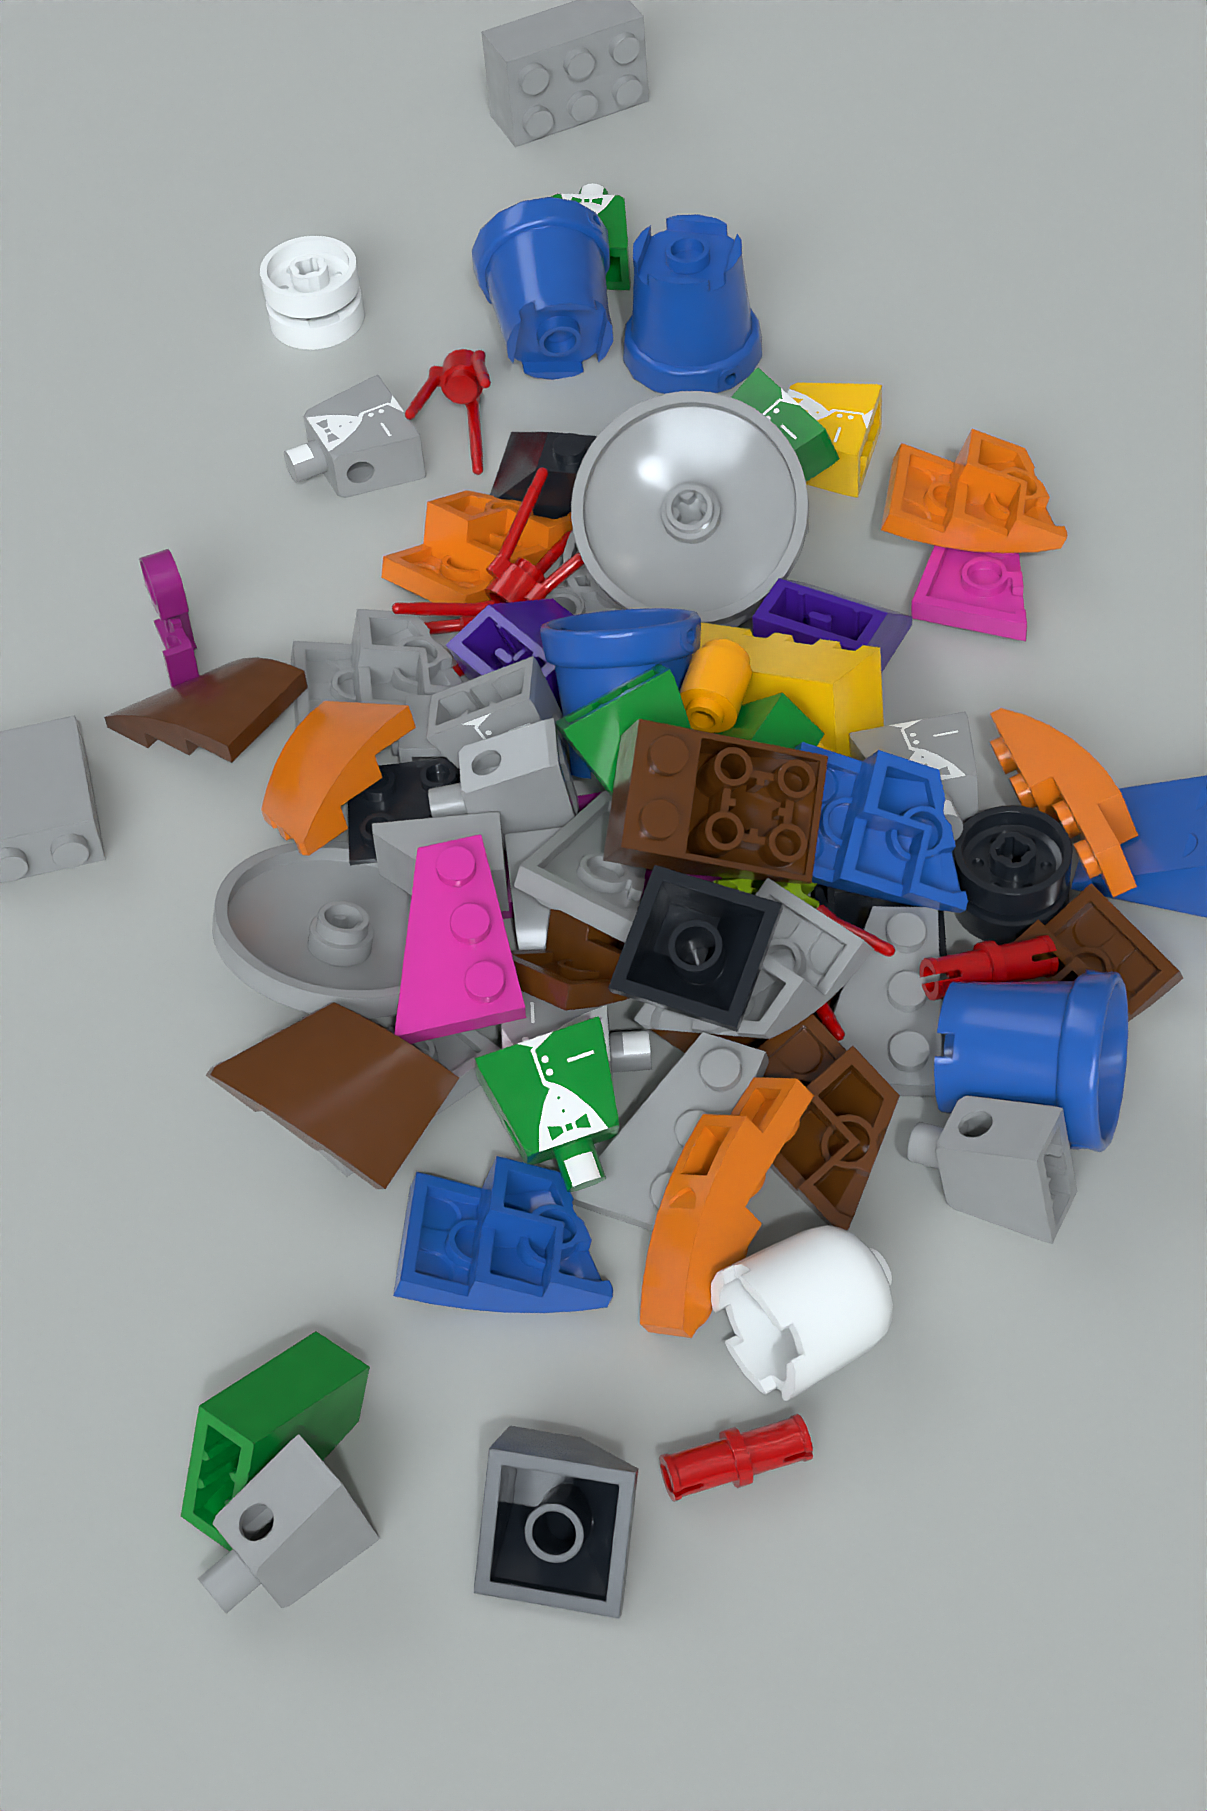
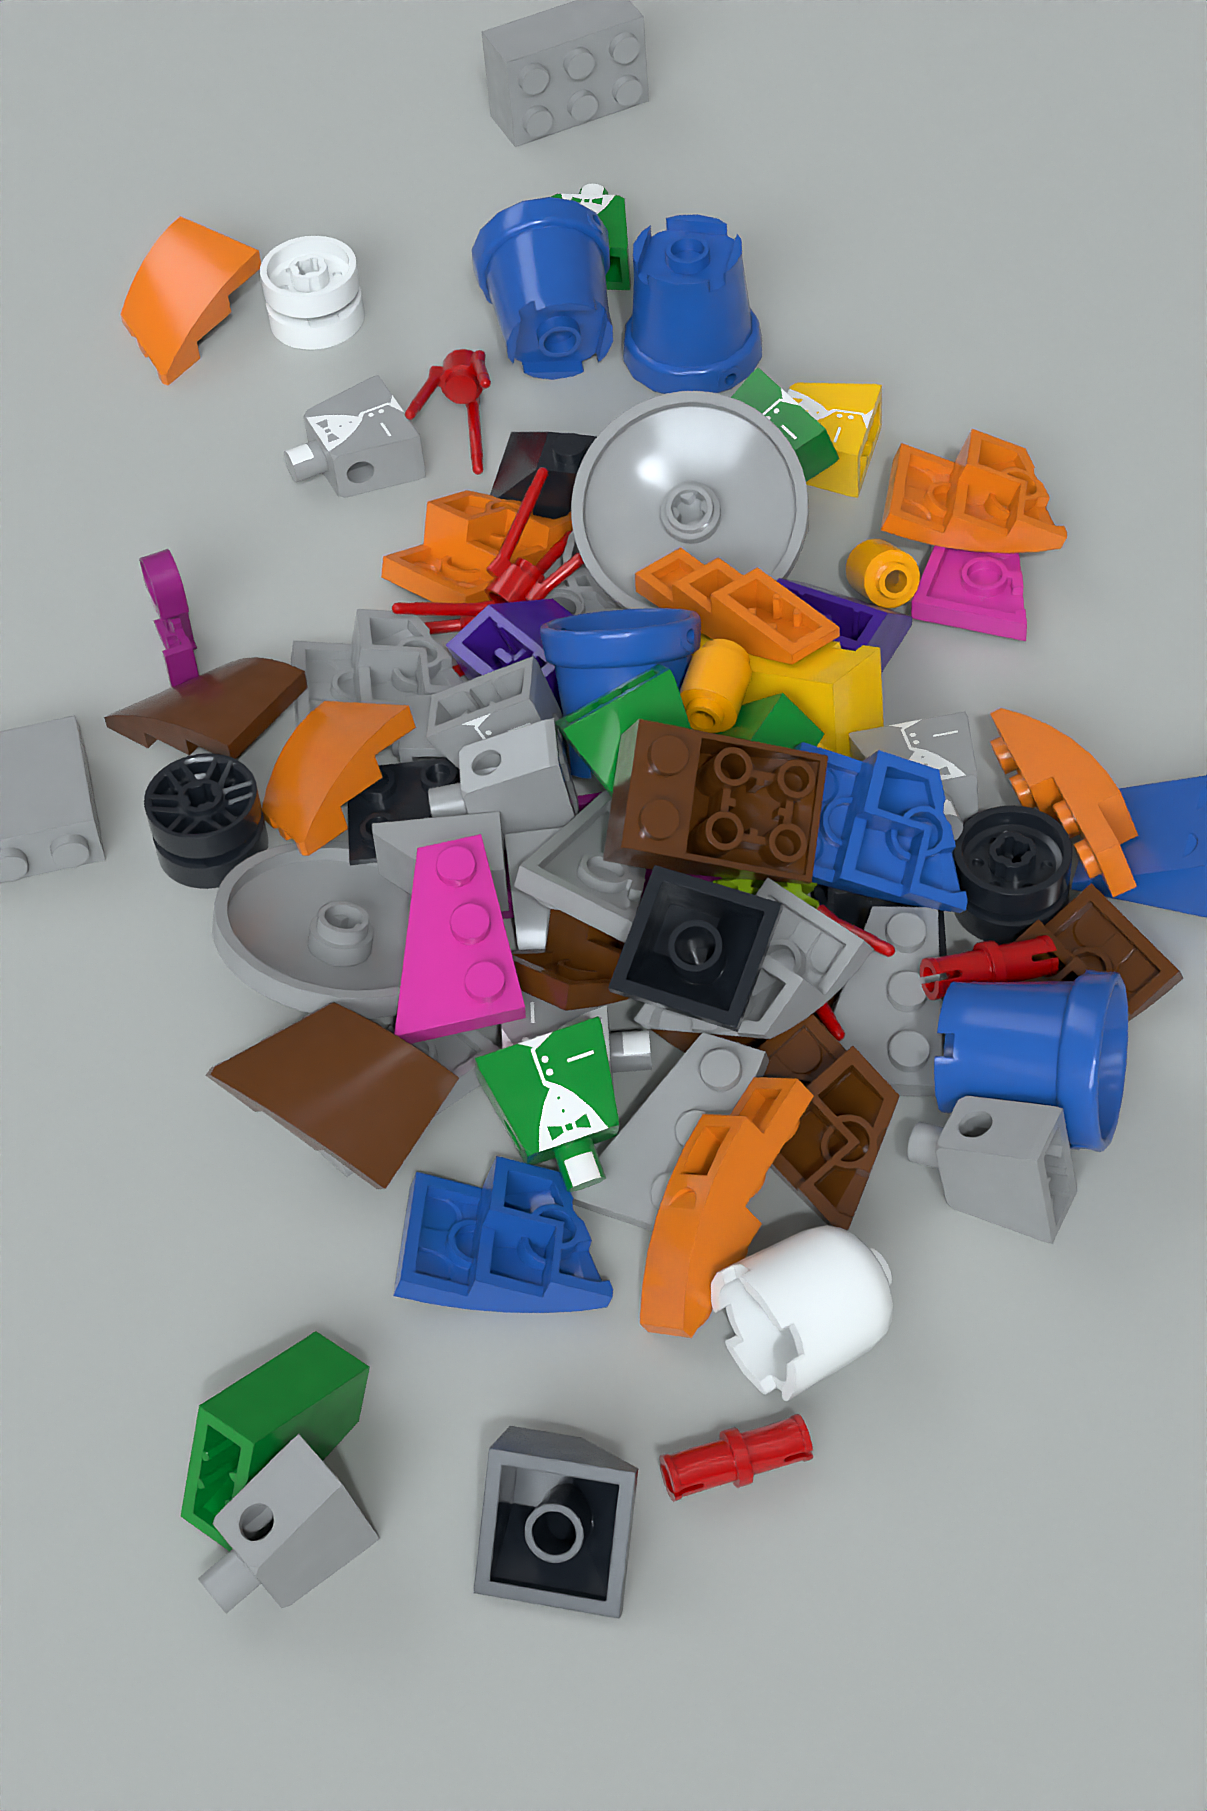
none -> orange slope [120,216,261,386]
none -> black wheel [144,753,268,889]
none -> orange slope [635,547,840,665]
none -> light orange brick [846,539,920,608]

